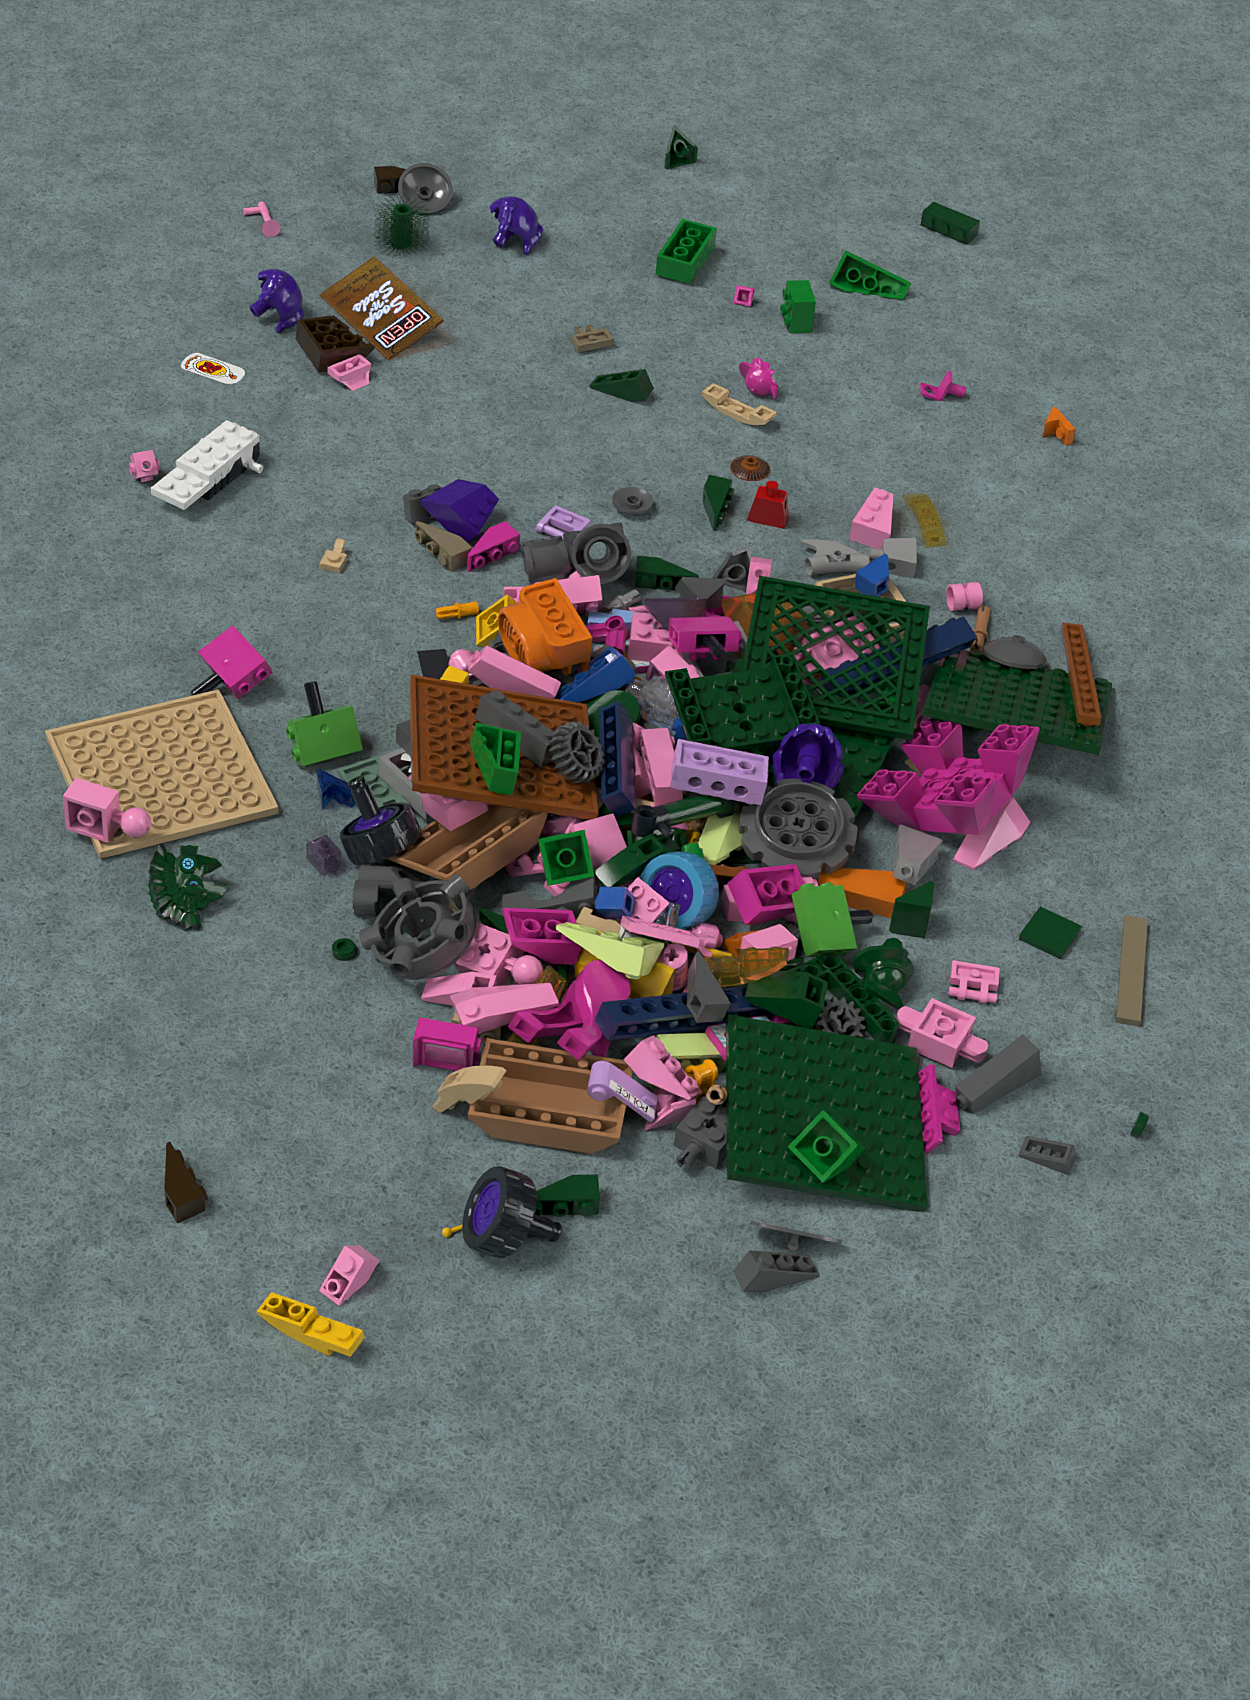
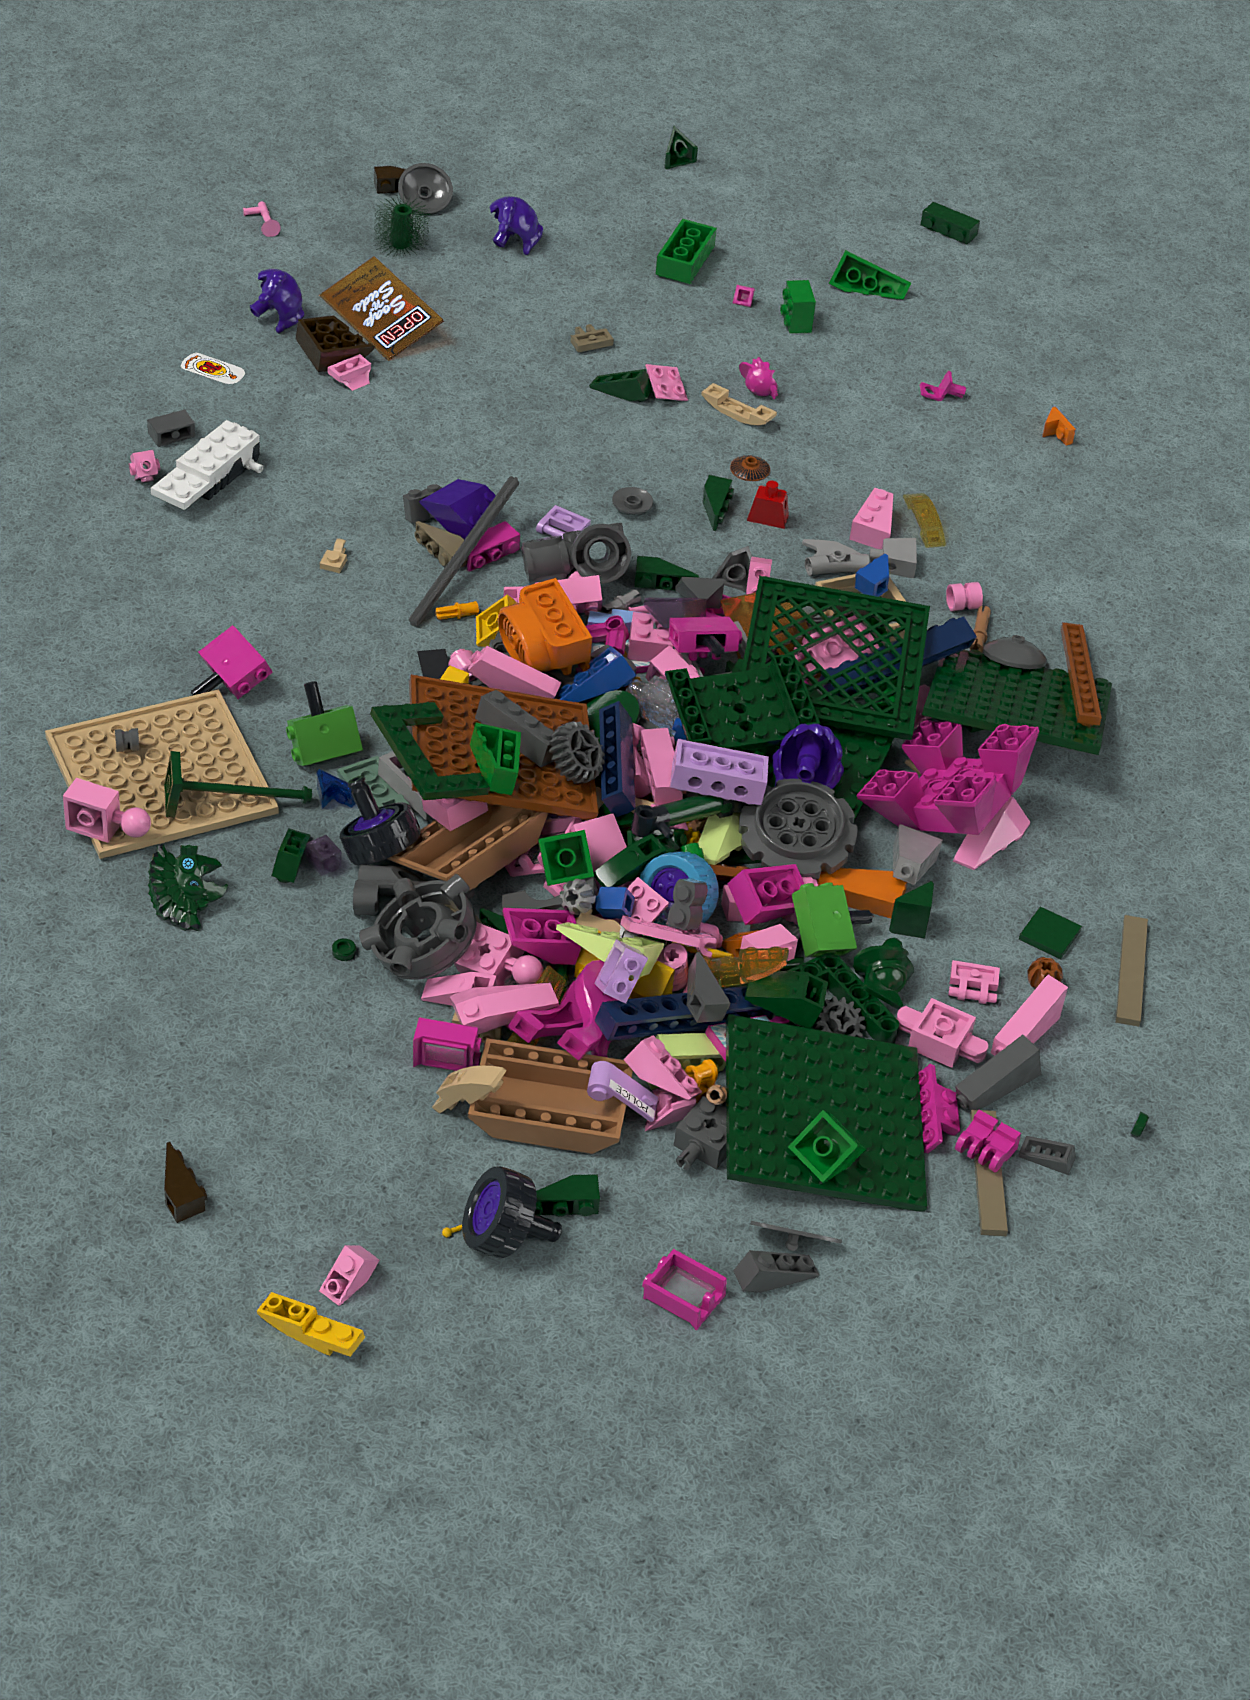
none -> dark grey wheel [115,728,140,752]
none -> dark grey brick [147,409,195,447]
none -> dark green tile [164,751,312,817]
none -> dark green slope [271,828,311,883]
none -> dark green plate [370,702,490,801]
none -> dark grey axle [408,476,519,627]
none -> light grey piece [559,879,596,915]
none -> lavender window [594,939,648,1003]
none -> dark pink window [642,1249,727,1330]
none -> bright pink hinge [645,364,688,401]
none -> dark grey brick [668,879,708,930]
none -> dark pink legs [955,1110,1021,1173]
none -> dark tan tile [970,1110,1008,1236]
none -> bright pink slope [991,975,1068,1056]
none -> dark orange piece [1027,957,1063,989]

